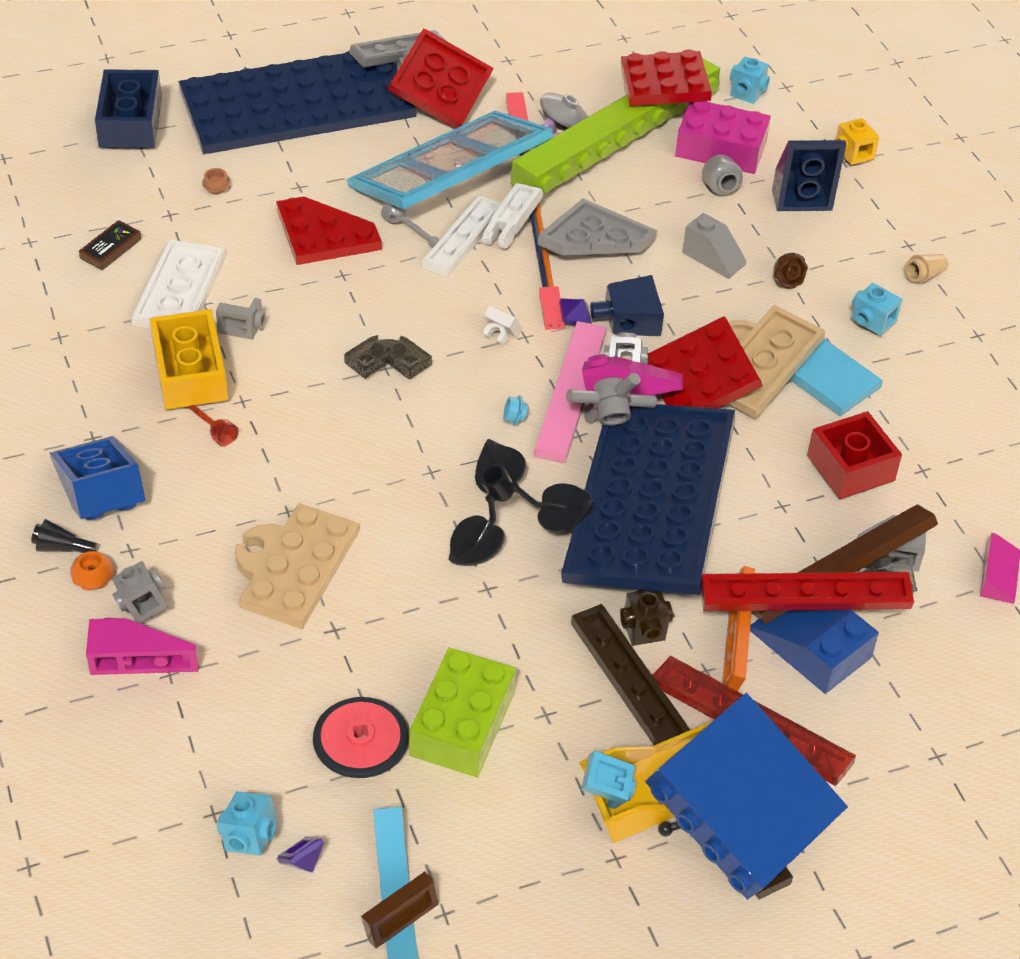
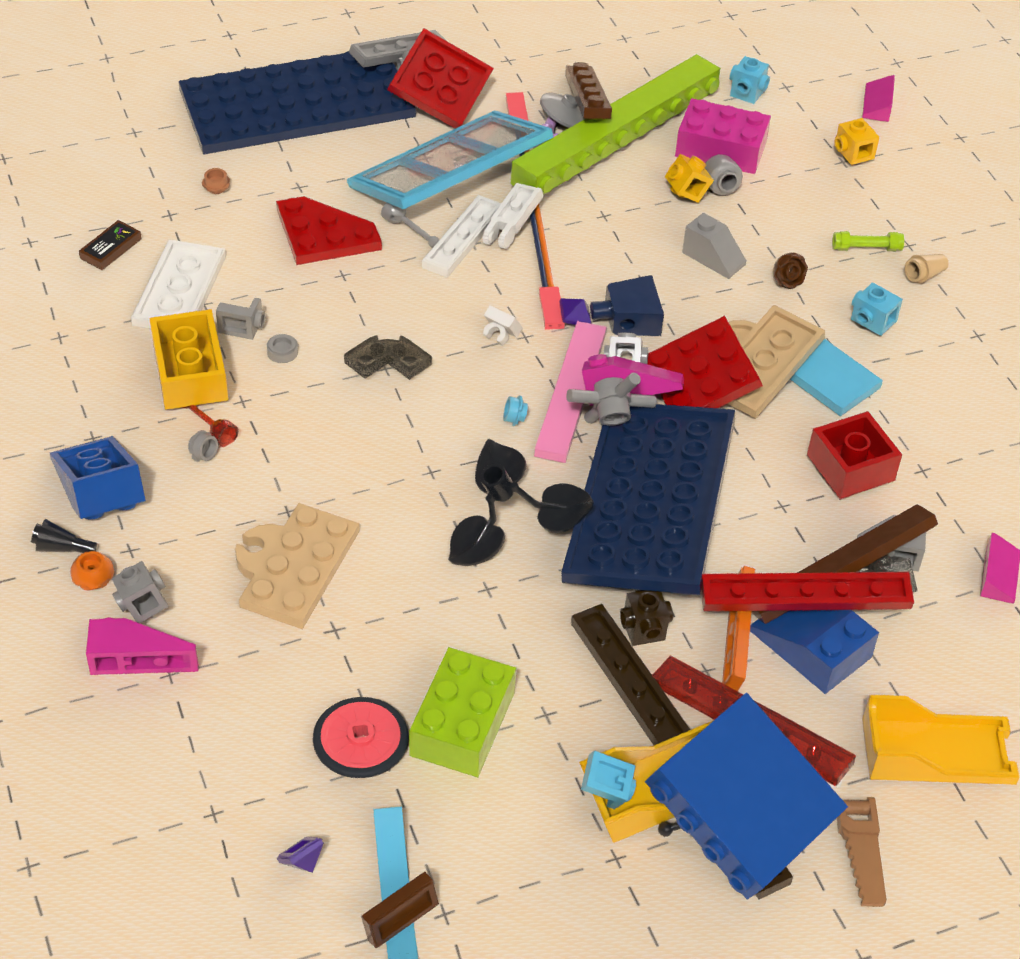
dark blue brick [95,69,162,149] -> none
medium azure brick [217,791,278,856] -> none
light grey plate [537,198,657,256] -> none
red plate [621,49,712,106] -> none
dark blue slope [772,140,846,211] -> none
none -> light grey plate [188,430,218,462]
none -> light grey tile [267,334,298,363]
none -> reddish brown plate [565,62,612,119]
none -> yellow brick [665,154,714,203]
none -> lime bar [832,231,905,252]
none -> medium nougat piece [837,797,887,907]
none -> dark pink slope [862,75,895,122]
none -> yellow piece [862,695,1019,785]

